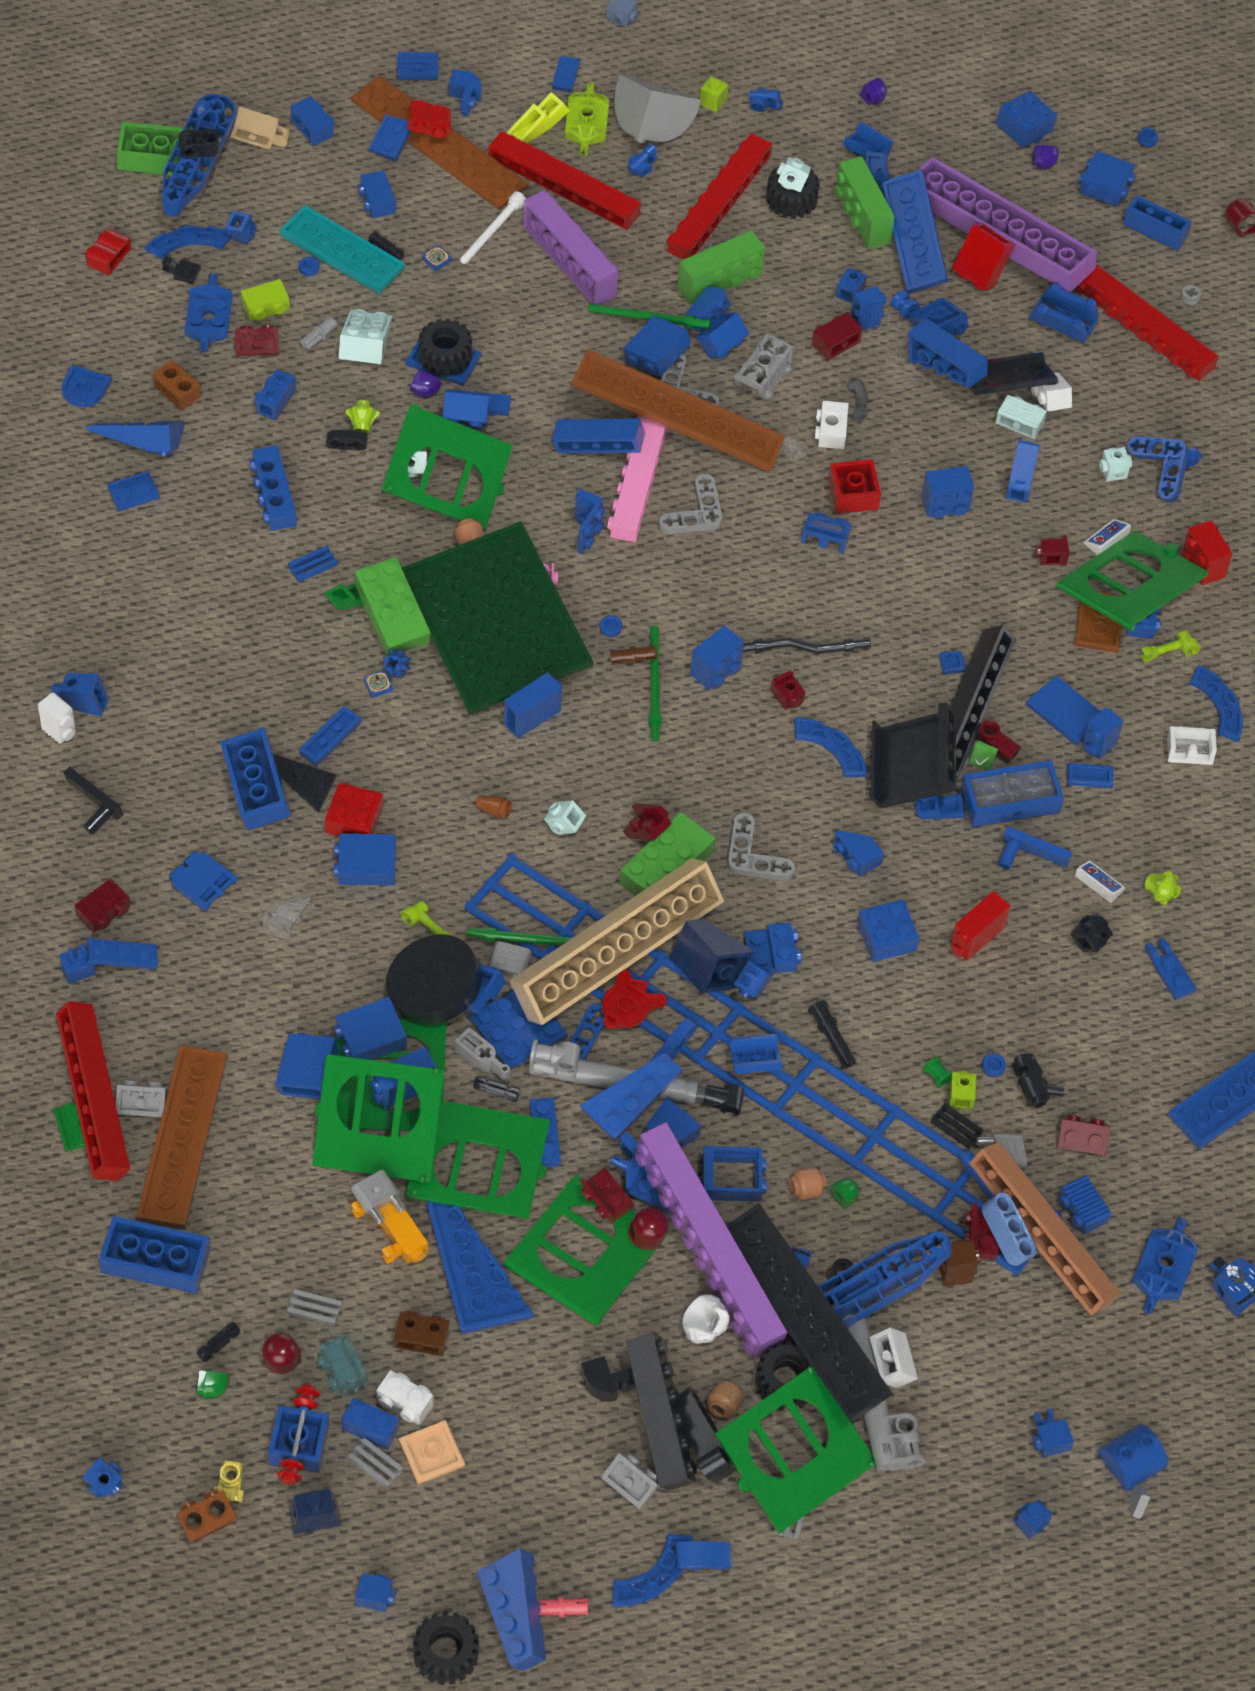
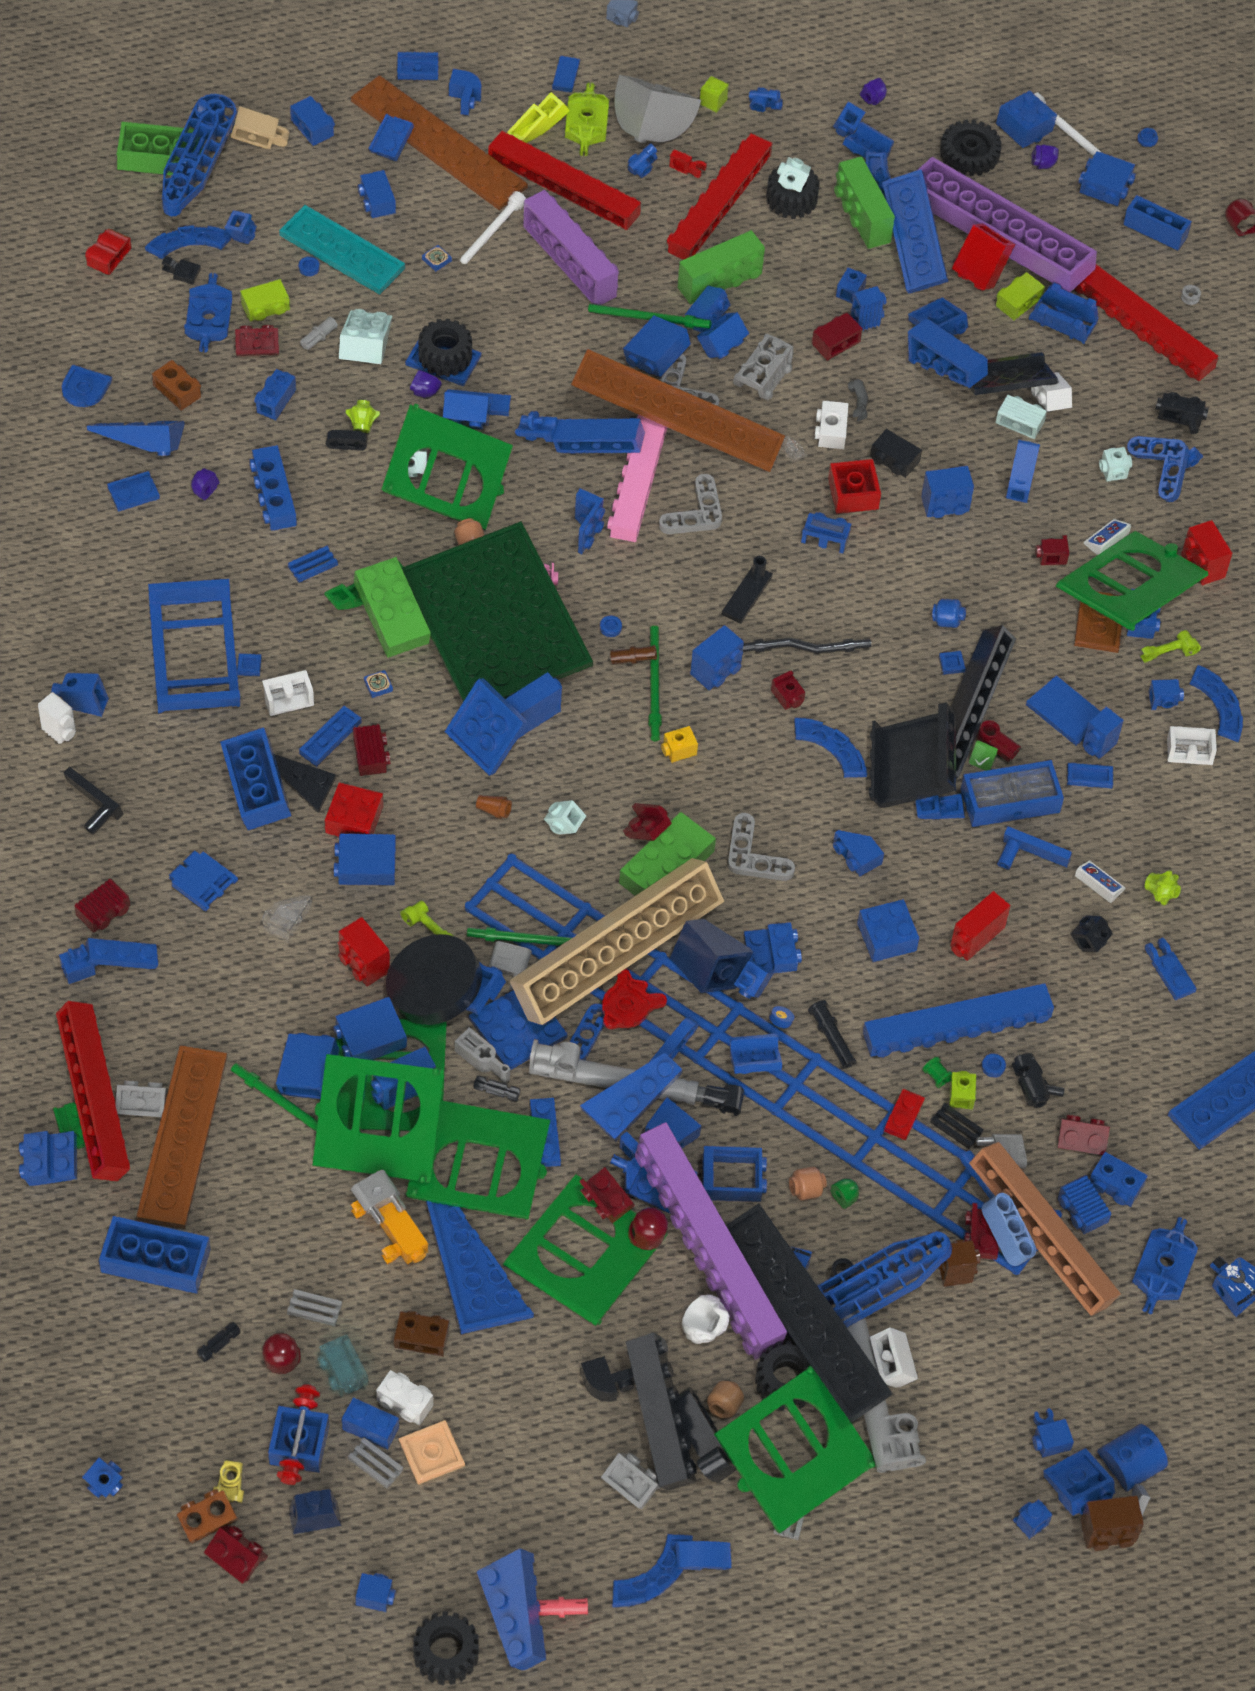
black piece [178,129,219,159] -> none
green piece [196,1371,230,1399] -> none
black axle [369,231,405,260] -> none
blue gear [383,650,411,677] -> none
red brick [407,100,451,138] -> none
blue wheel [890,290,920,319] -> none
none -> blue plate [19,1131,77,1186]
none -> blue piece [148,579,240,714]
none -> dark purple piece [191,468,220,500]
none -> dark red bracket [203,1525,268,1584]
none -> green bar [231,1063,318,1132]
none -> blue tile [237,654,262,676]
none -> white window [262,670,314,716]
none -> red brick [338,917,390,987]
none -> dark red brick [353,724,391,776]
none -> blue plate [444,678,528,775]
none -> blue hips [515,411,559,442]
none -> yellow brick [661,726,698,763]
none -> red plate [669,149,707,178]
none -> black piece [722,556,773,624]
none -> blue tile [769,1006,794,1028]
none -> blue brick [833,101,865,137]
none -> blue brick [863,983,1054,1057]
none -> black brick [870,428,922,478]
none -> red plate [884,1089,925,1141]
none -> blue head [932,599,966,628]
none -> black wheel [940,120,1002,176]
none -> lime brick [996,272,1045,321]
none -> white piece [1035,92,1101,156]
none -> blue plate [1043,1448,1115,1516]
none -> reddish brown brick [1080,1496,1144,1551]
none -> blue brick [1090,1152,1148,1207]
none -> blue brick [1149,679,1184,710]
none -> black brick [1155,392,1209,435]

